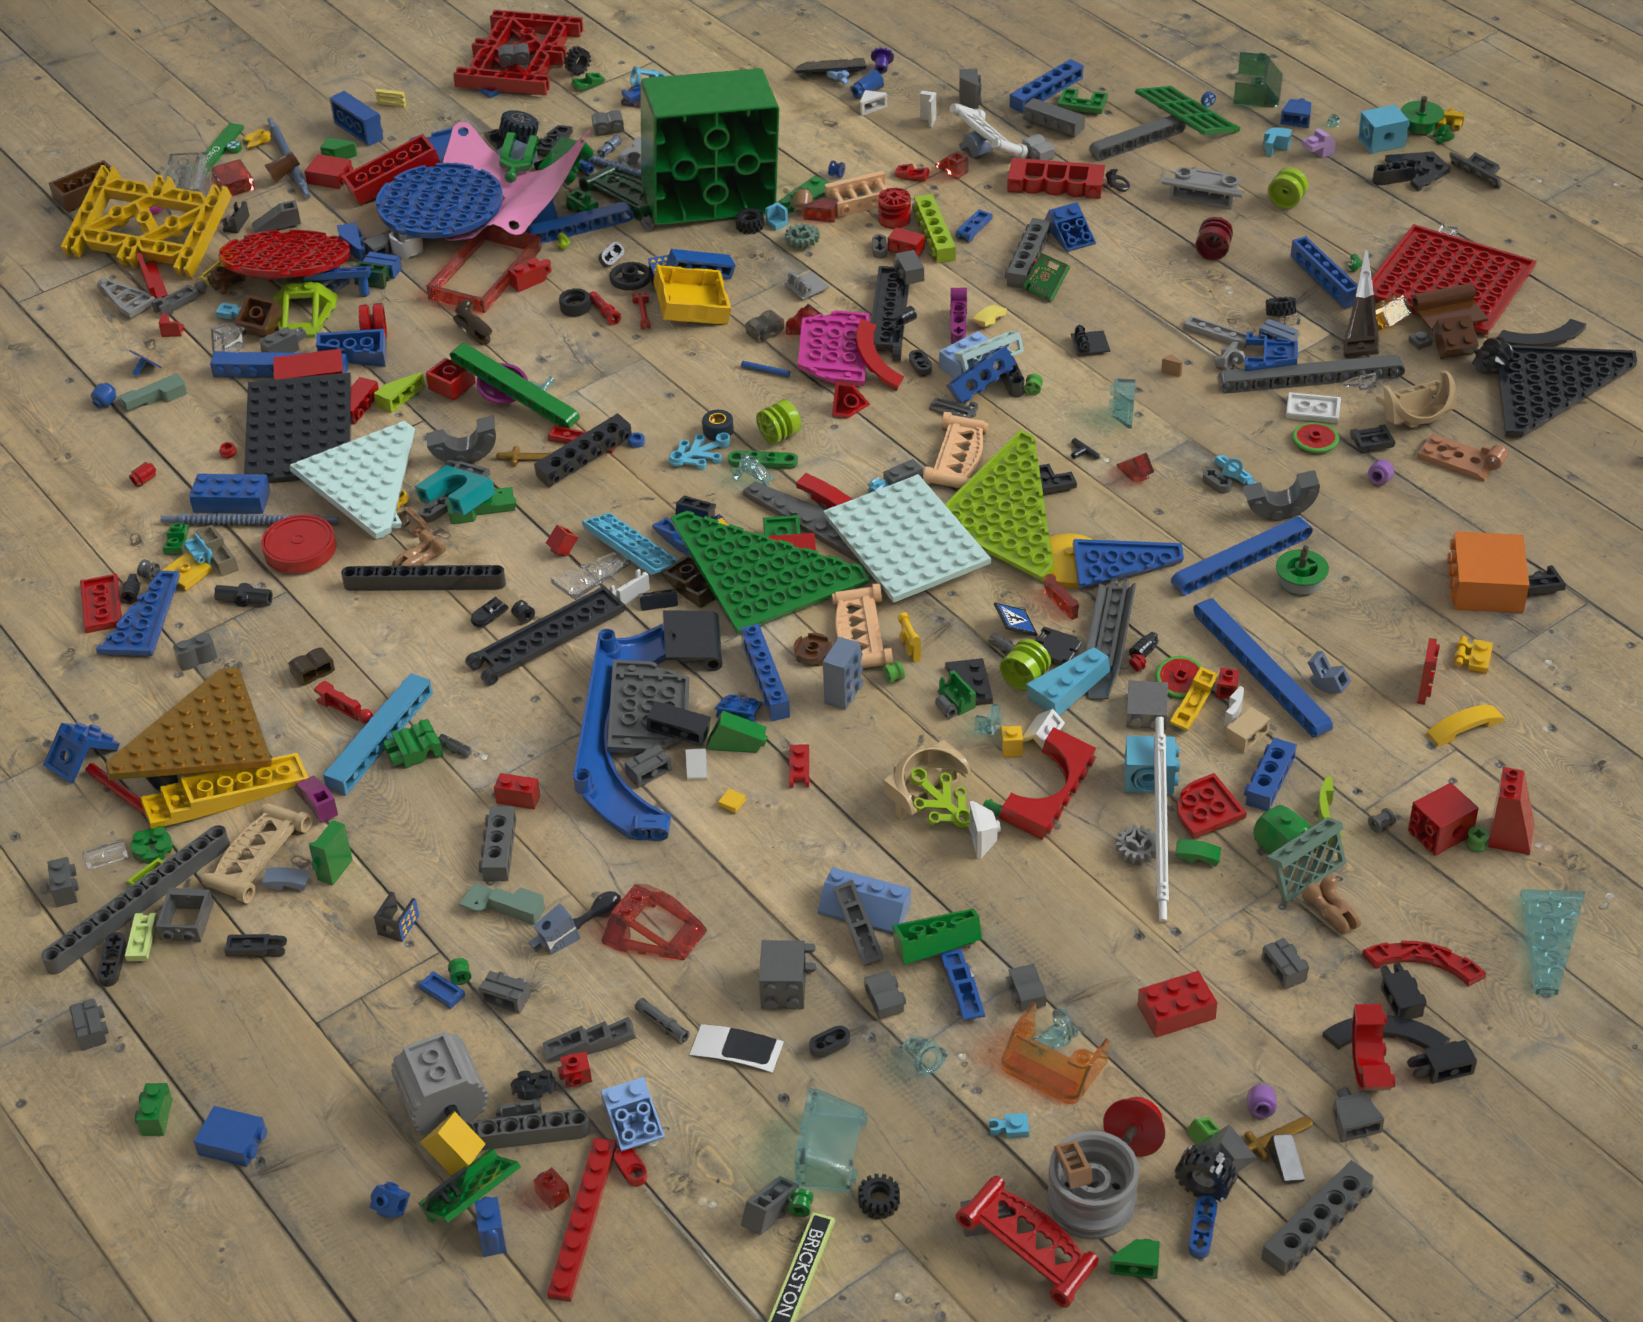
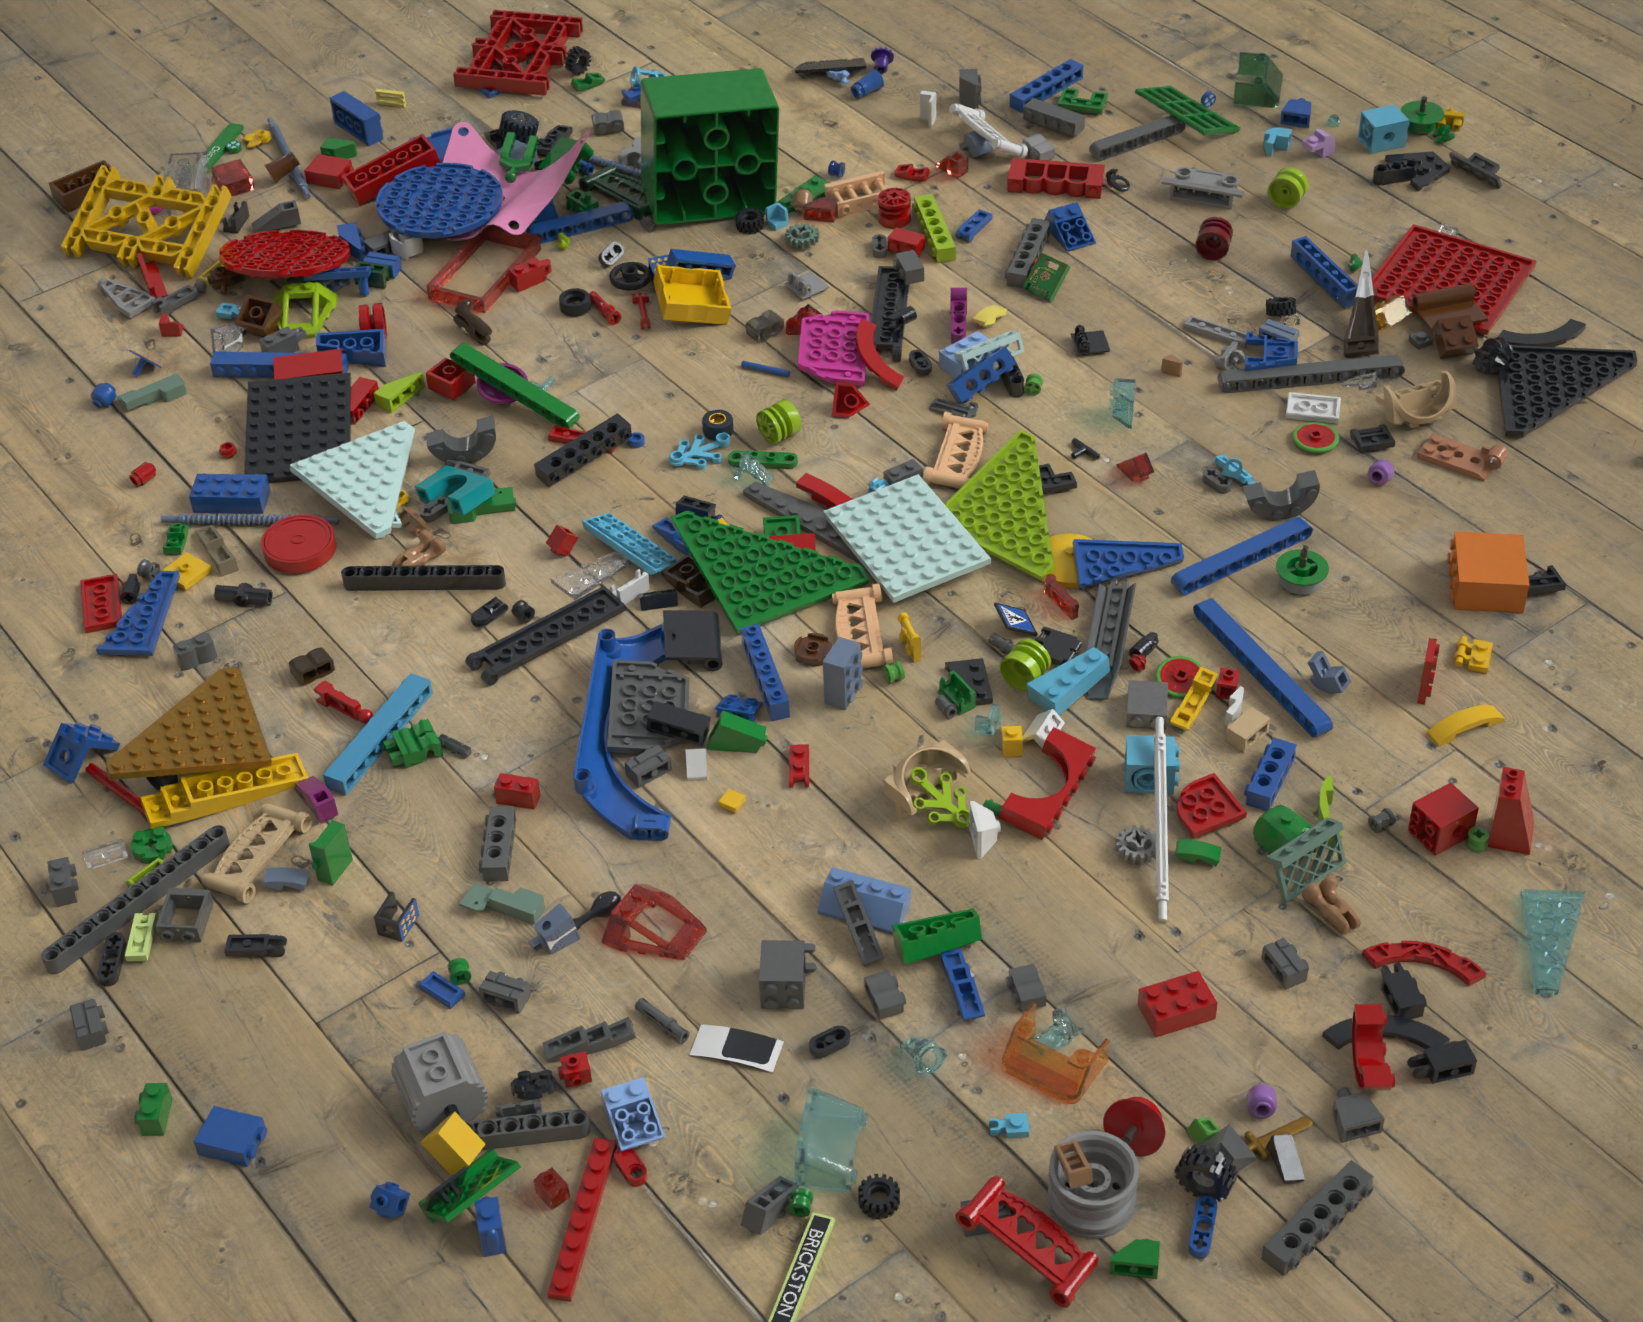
medium azure hinge [184,533,212,565] -> none
pearl gold sword [496,446,551,466] -> none
dark grey brick [499,43,529,66] -> none
sand blue pin [597,134,622,158] -> none
white slope [860,90,887,116] -> none

